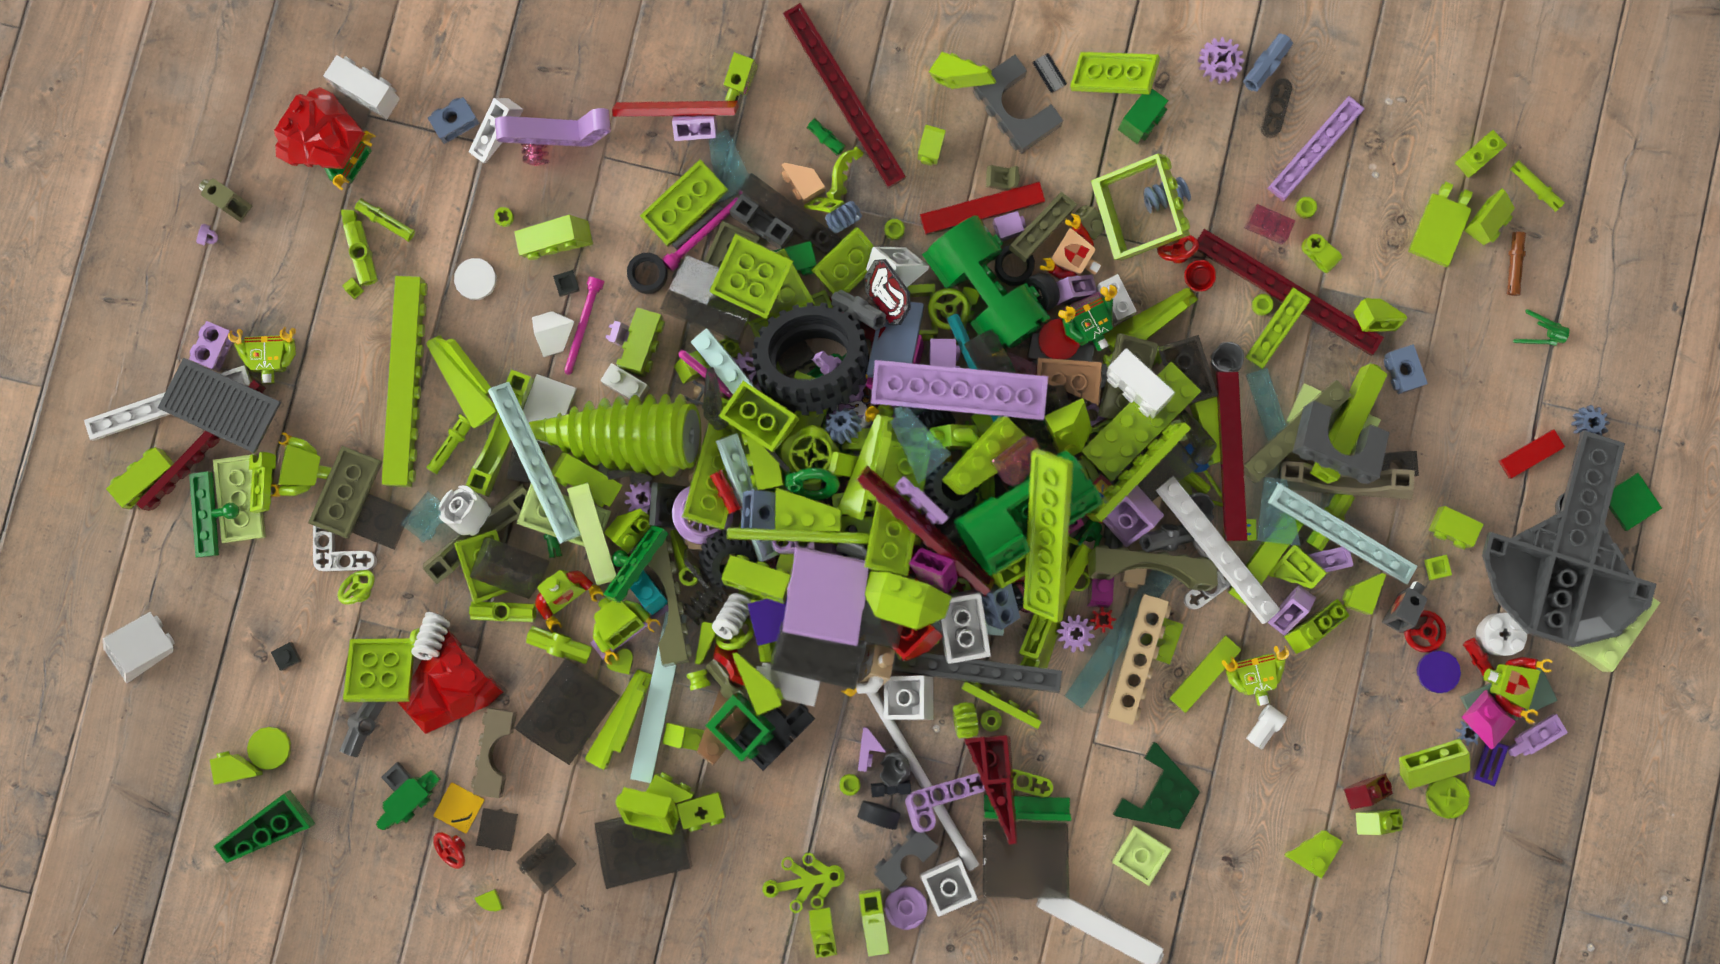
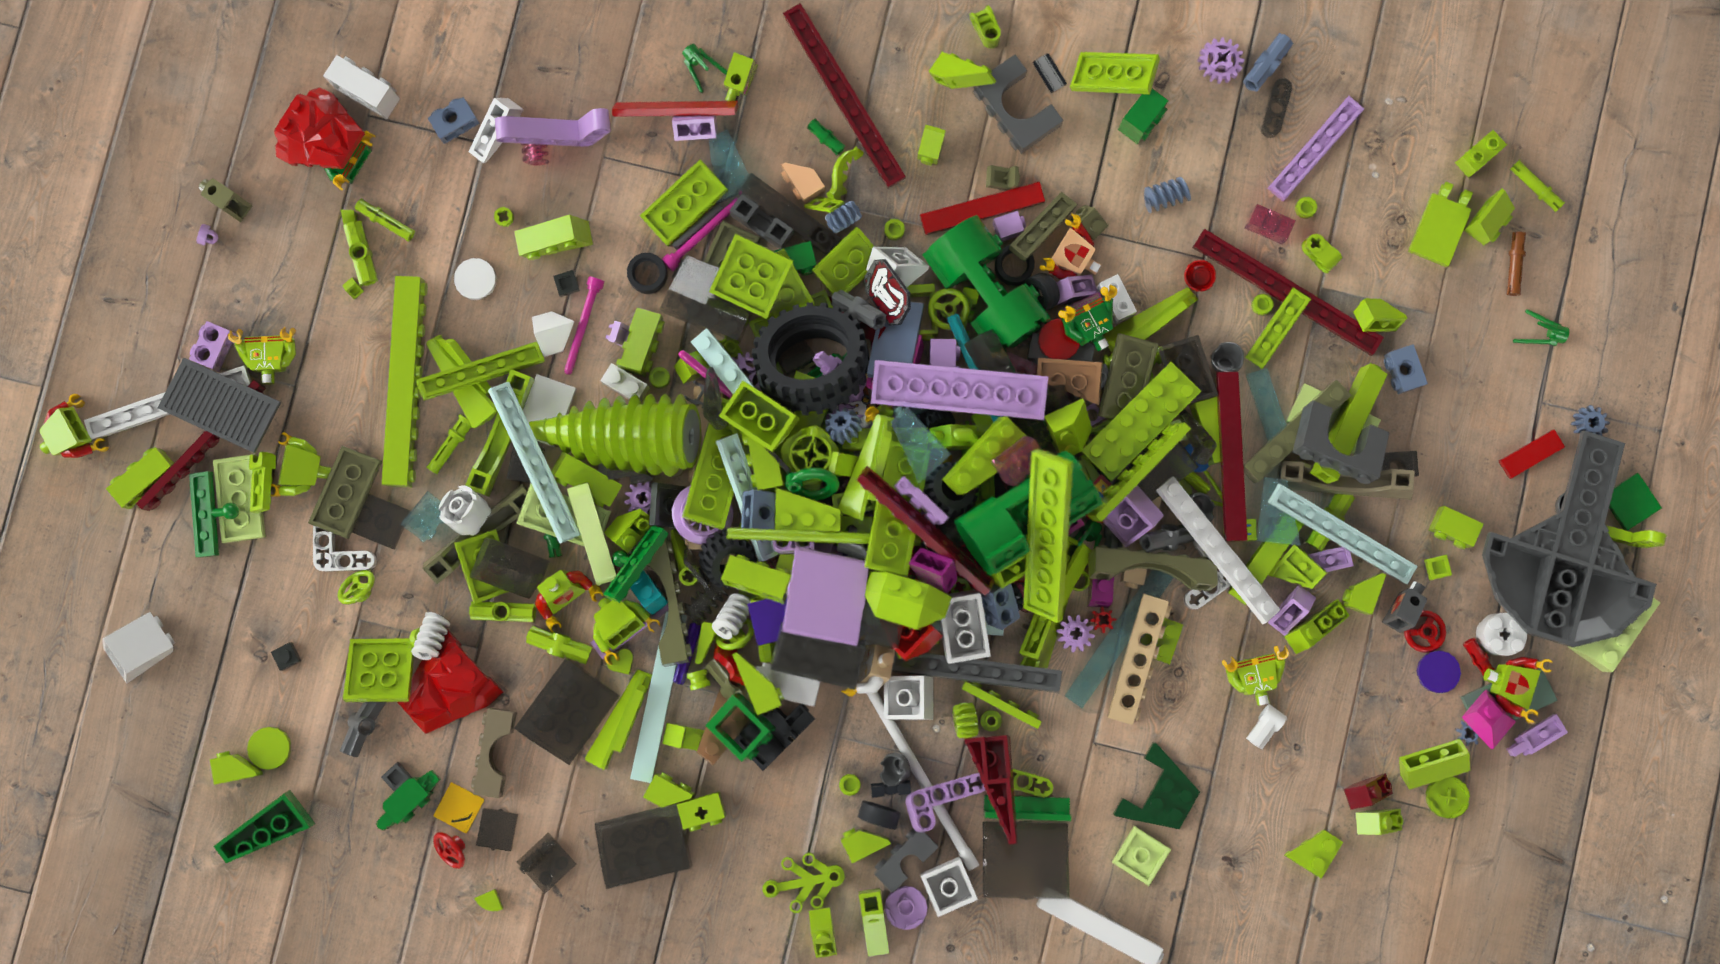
lime window [616,787,680,835] -> none
red pin [710,470,741,514] -> none
lavender slope [858,727,886,772] -> none
lime window [1091,153,1190,261] -> none
white brick [1106,348,1175,418] -> none
red piece [1157,235,1199,263] -> none
lime tile [1169,635,1242,713] -> none
dark purple tile [1473,743,1509,787] -> none
none -> torso [40,394,109,458]
none -> lime tile [416,341,545,401]
none -> lime tile [649,367,671,389]
none -> dark purple axle [673,623,701,685]
none -> green plant [682,43,728,93]
none -> lime slope [841,828,891,864]
none -> lime piece [969,5,1001,49]
none -> lime beam [1606,525,1667,548]

